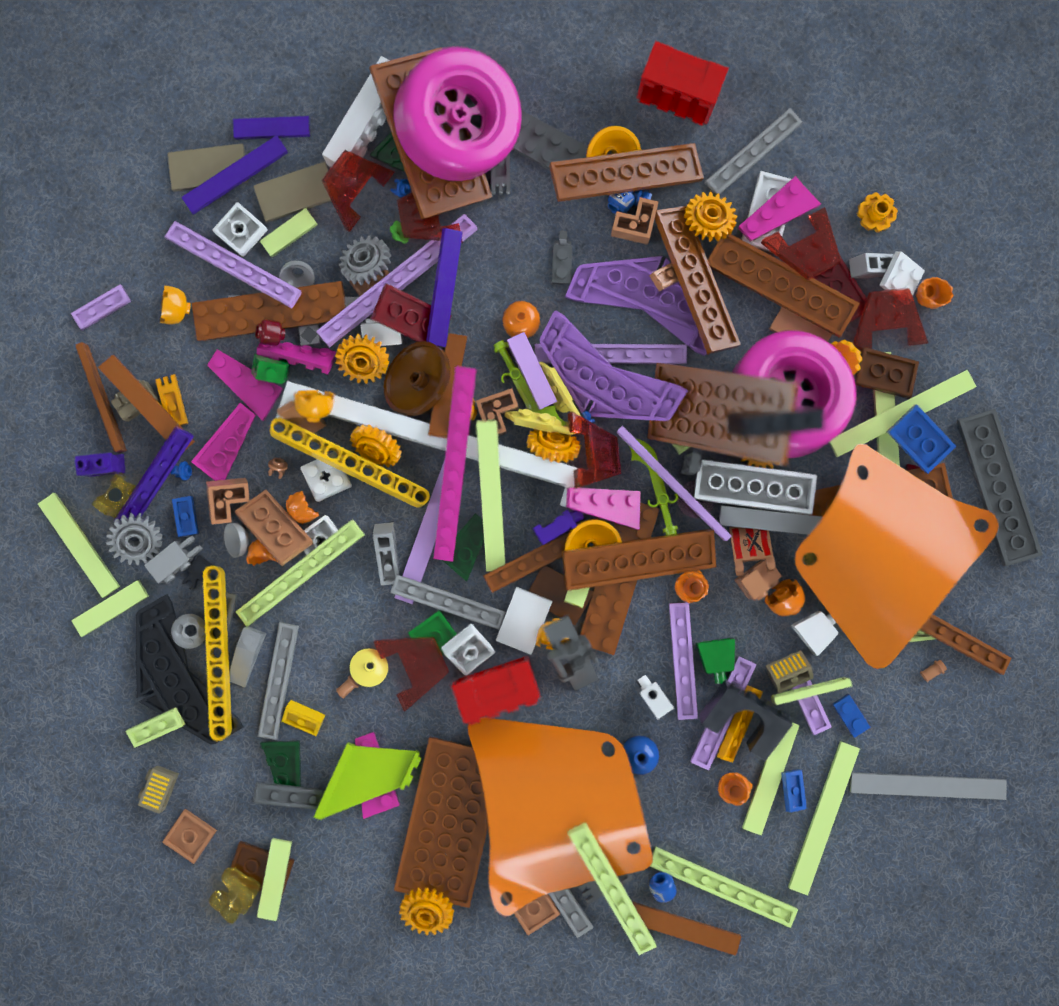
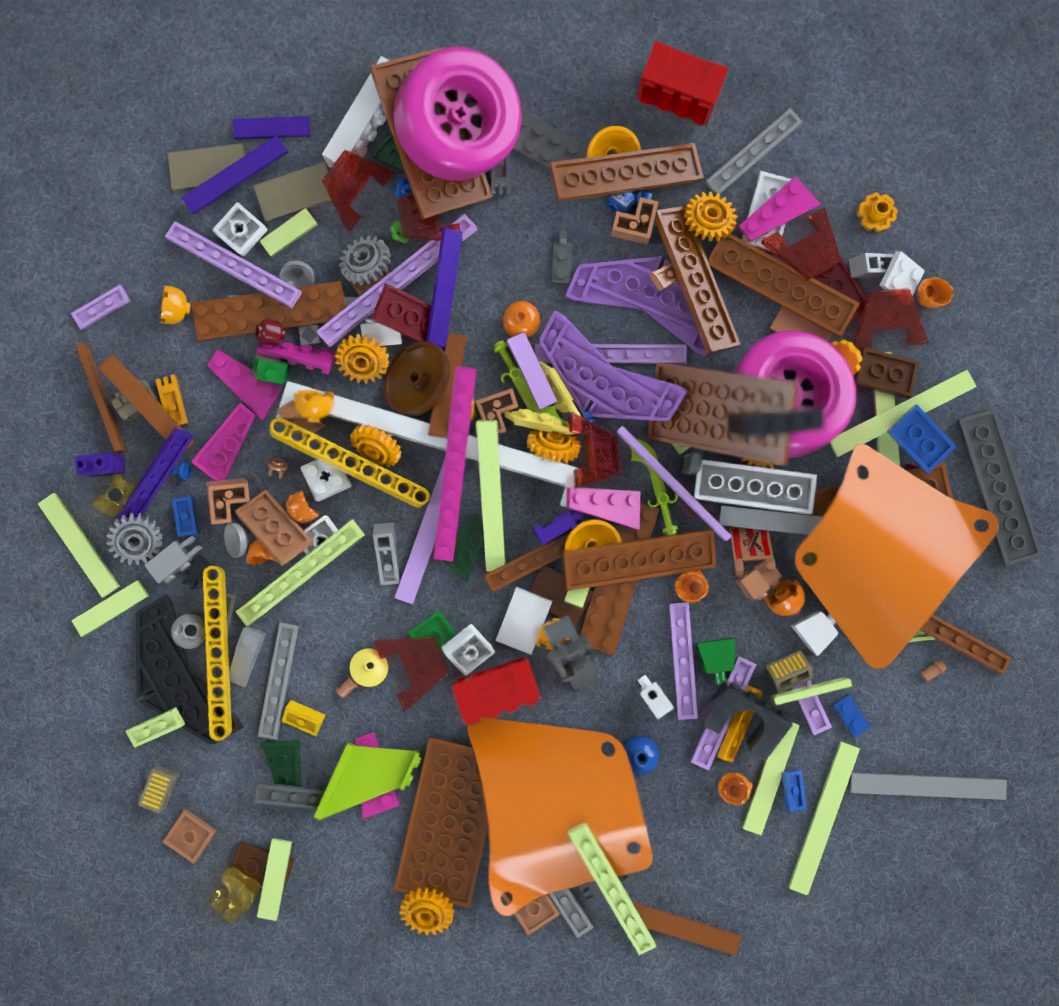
light grey tile [390,574,506,630] -> none
blue head [649,872,677,902] -> none
yellowish green tile [650,847,798,928] -> none

